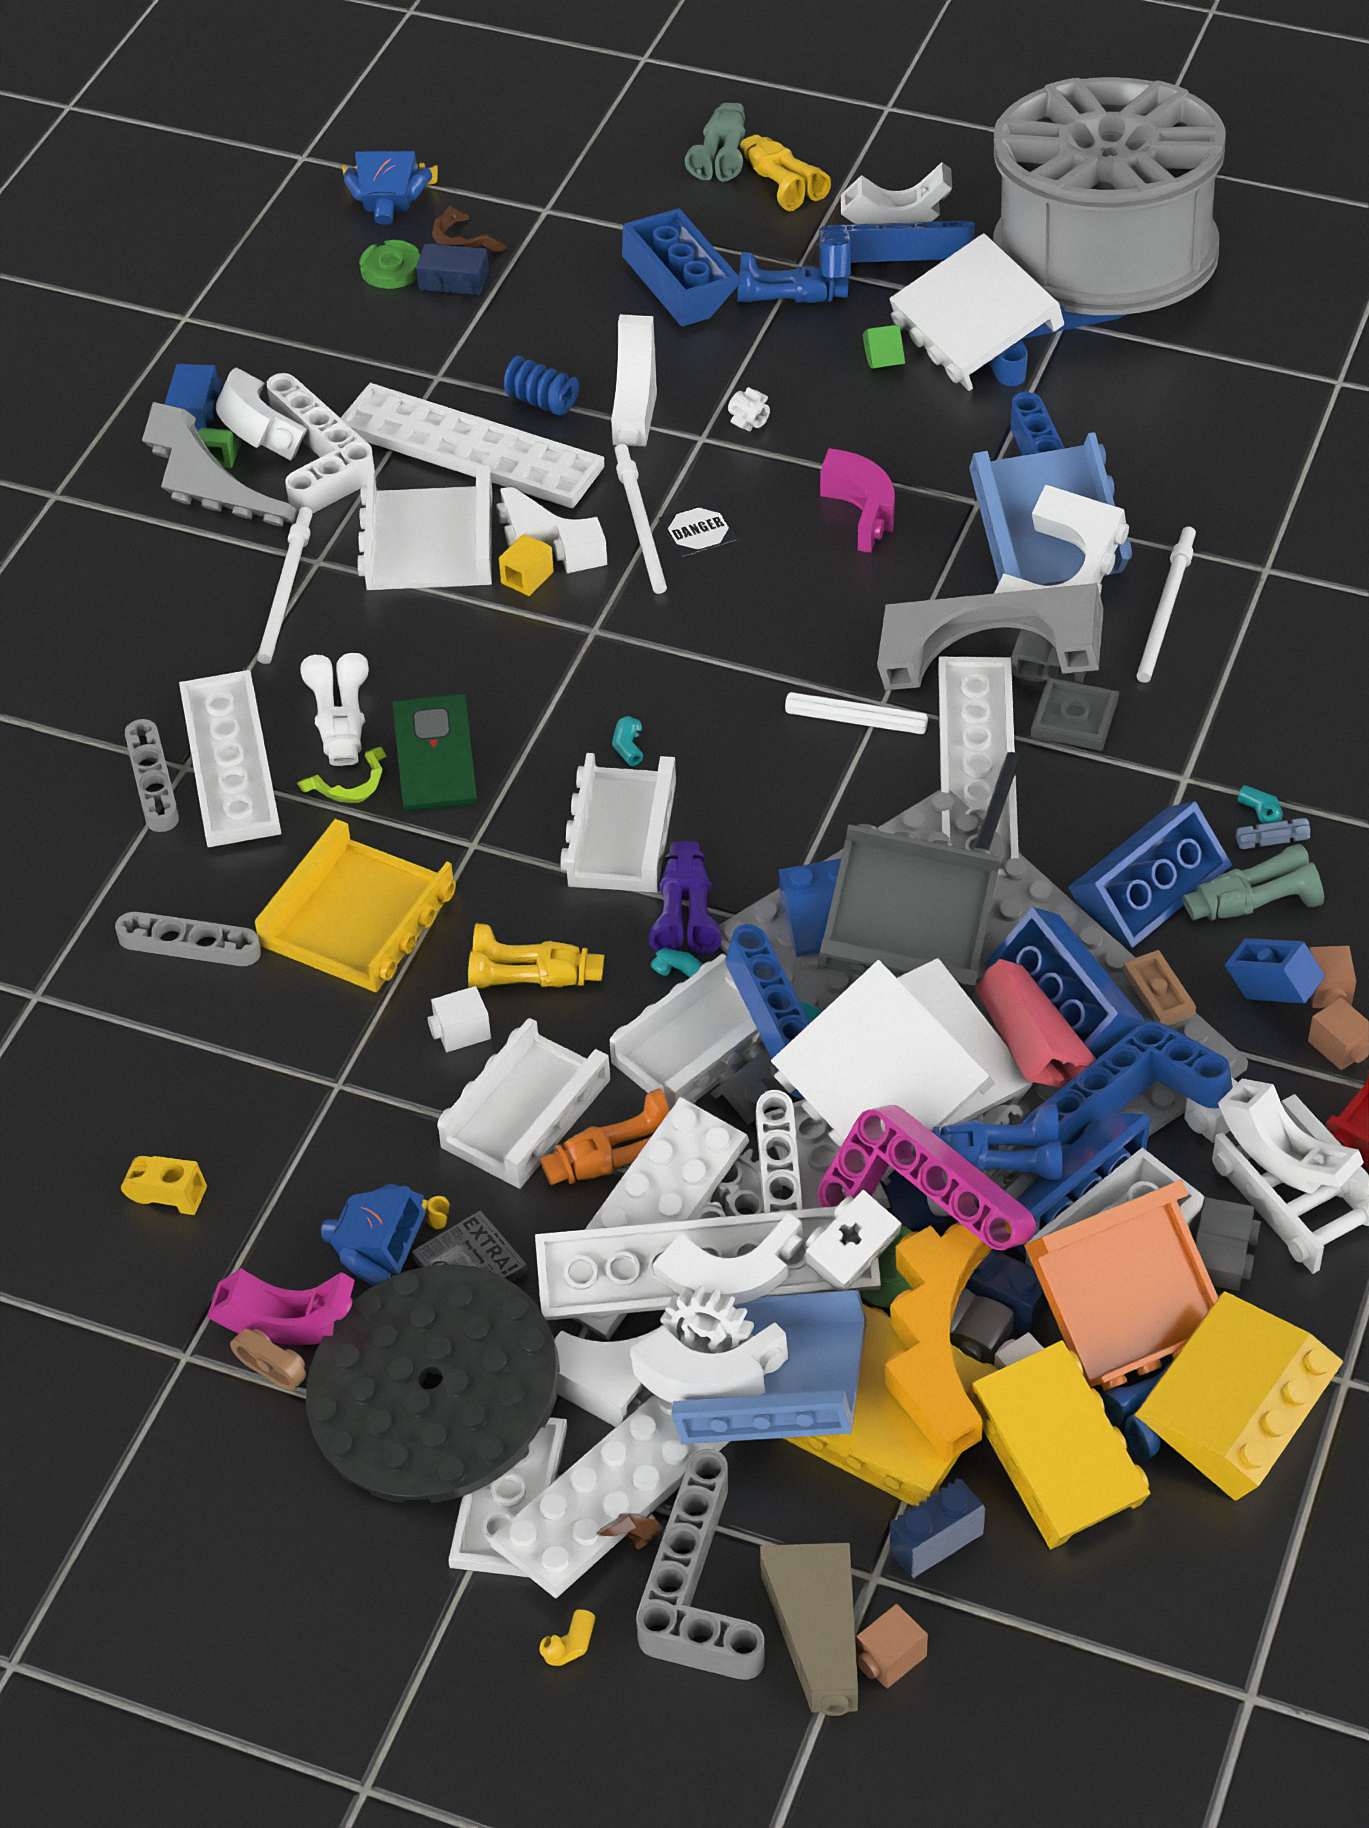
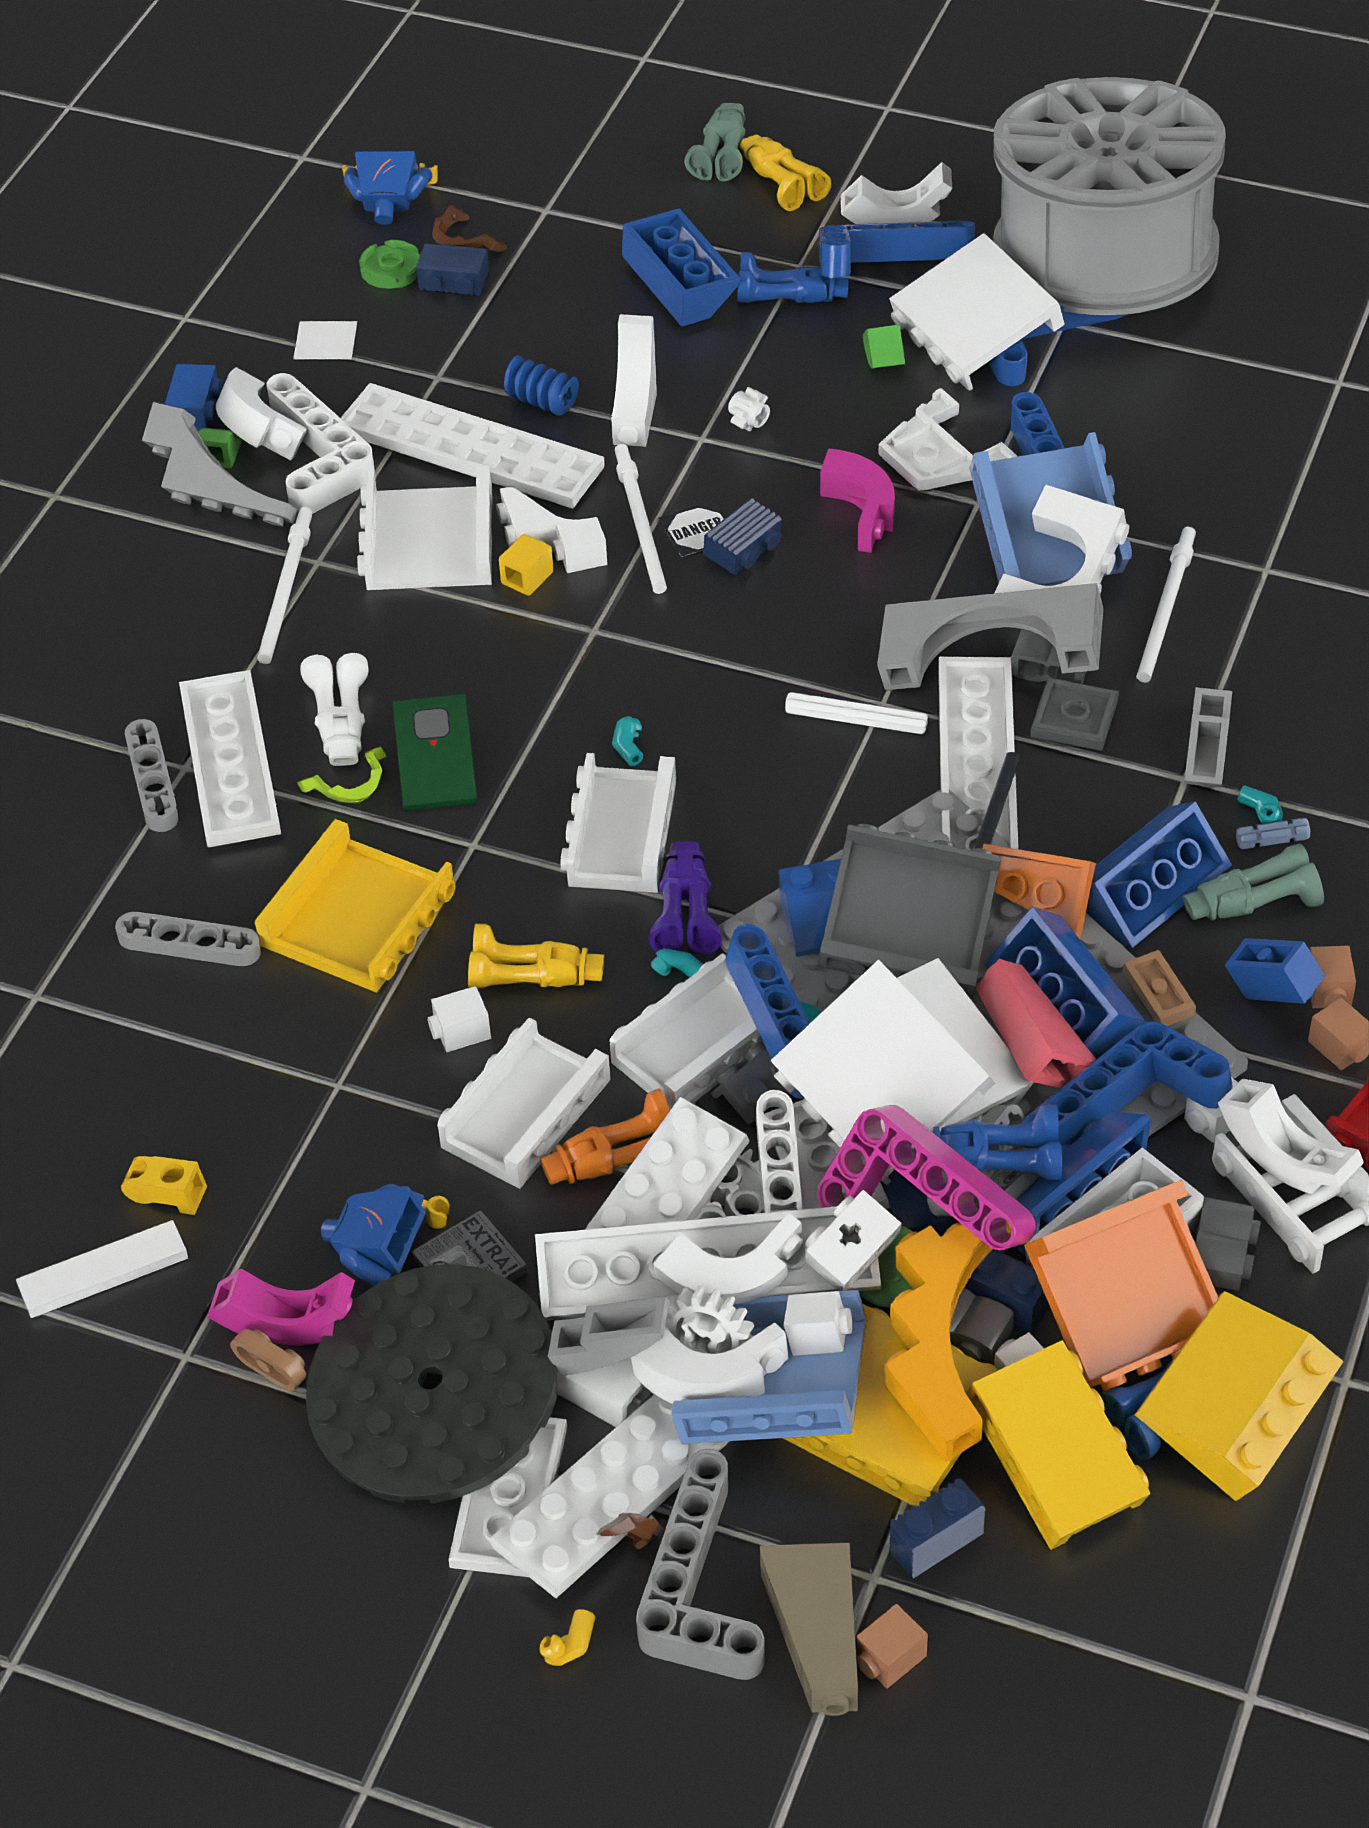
none -> white tile [16,1220,188,1318]
none -> white sticker [294,321,357,359]
none -> light grey slope [548,1296,669,1376]
none -> dark blue brick [703,498,781,576]
none -> white brick [784,1291,852,1356]
none -> white wing [879,388,1018,491]
none -> orange wing [982,844,1096,939]
none -> light grey slope [1184,687,1232,788]

